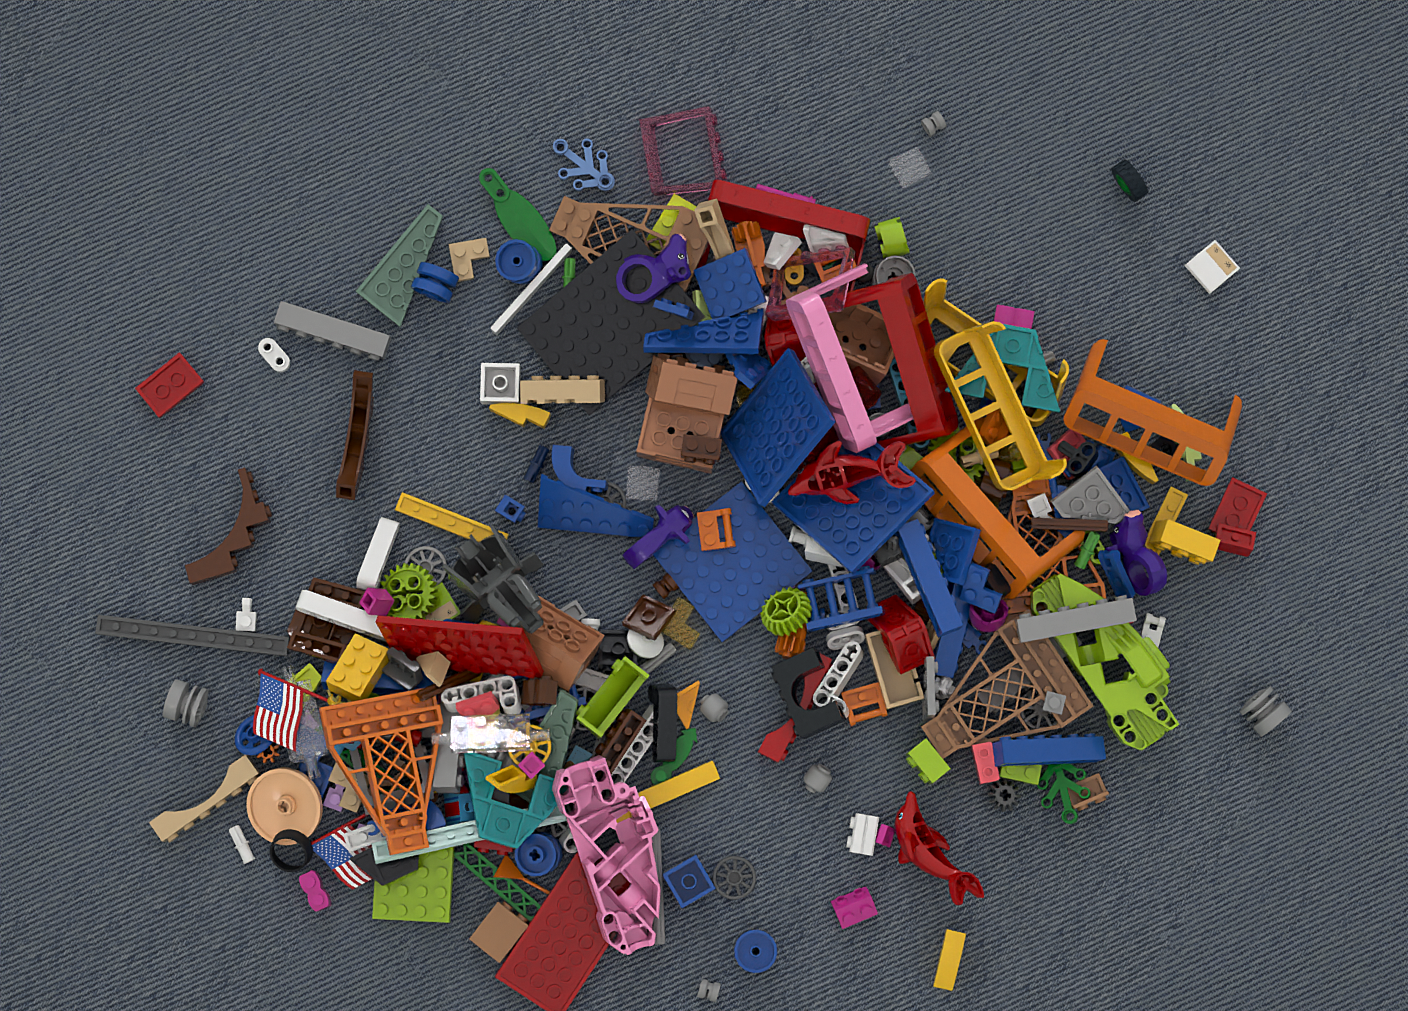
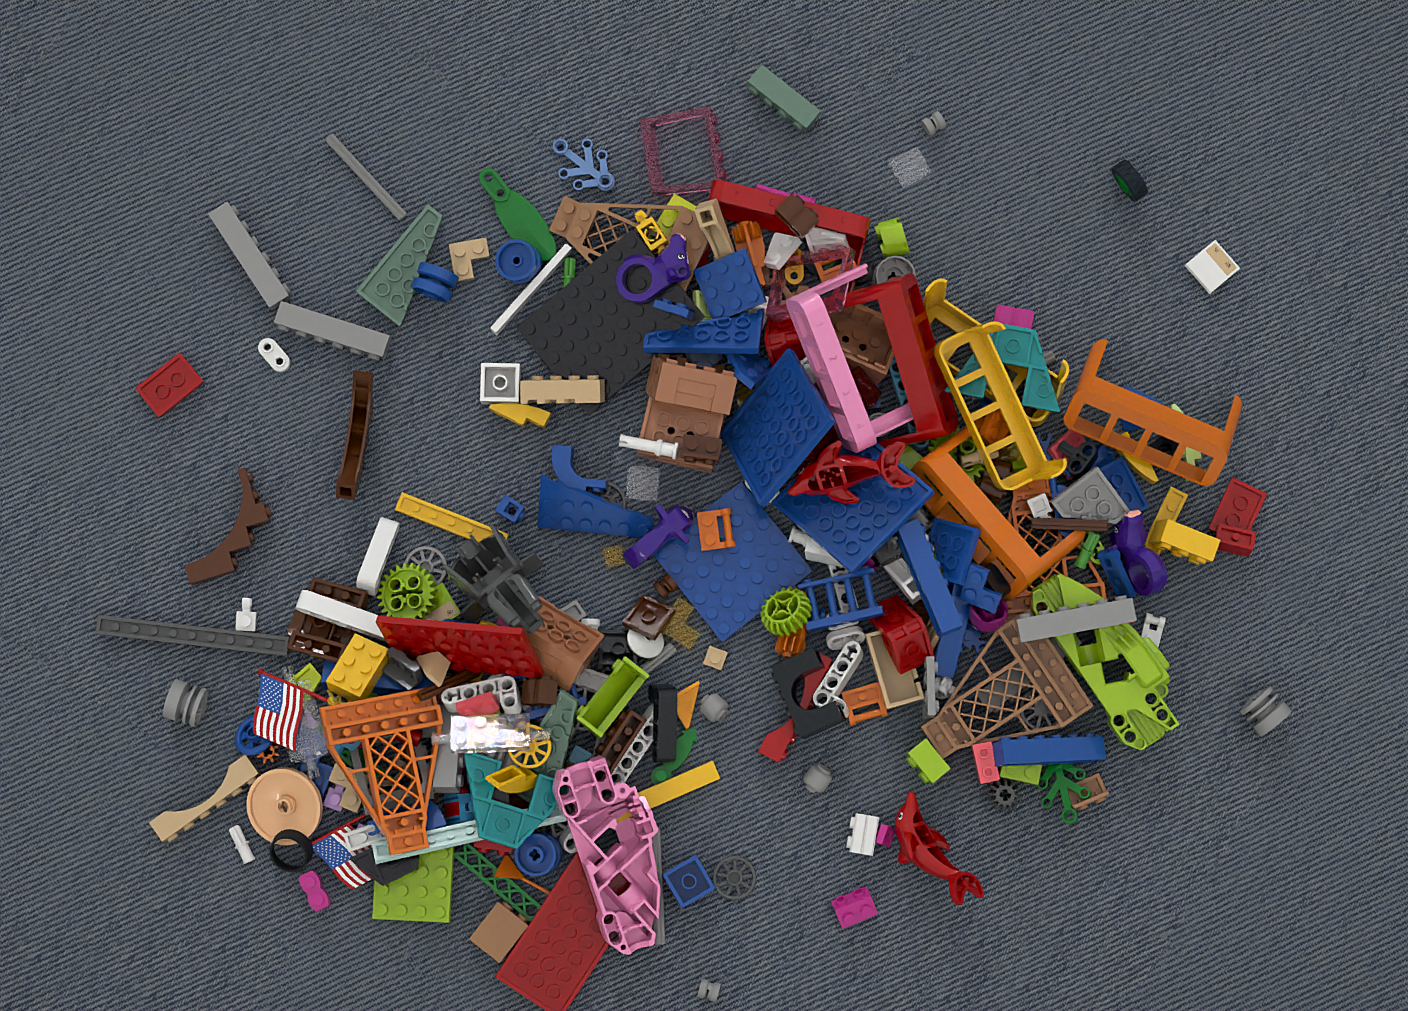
dark pink brick [359,588,395,616] -> none
dark pink plate [518,751,545,779] -> none
dark blue axle [523,445,549,483] -> none
blue wheel [734,929,777,973] -> none
yellow slope [933,929,966,991] -> none
light grey plate [1042,691,1066,715] -> none
none -> light grey brick [208,202,291,311]
none -> light grey axle [325,134,407,221]
none -> clear yellow plate [602,545,625,568]
none -> white pin [619,434,679,460]
none -> yellow piece [635,210,669,254]
none -> tan plate [703,646,728,671]
none -> sand green brick [747,64,821,132]
none -> reddish brown brick [775,194,819,239]

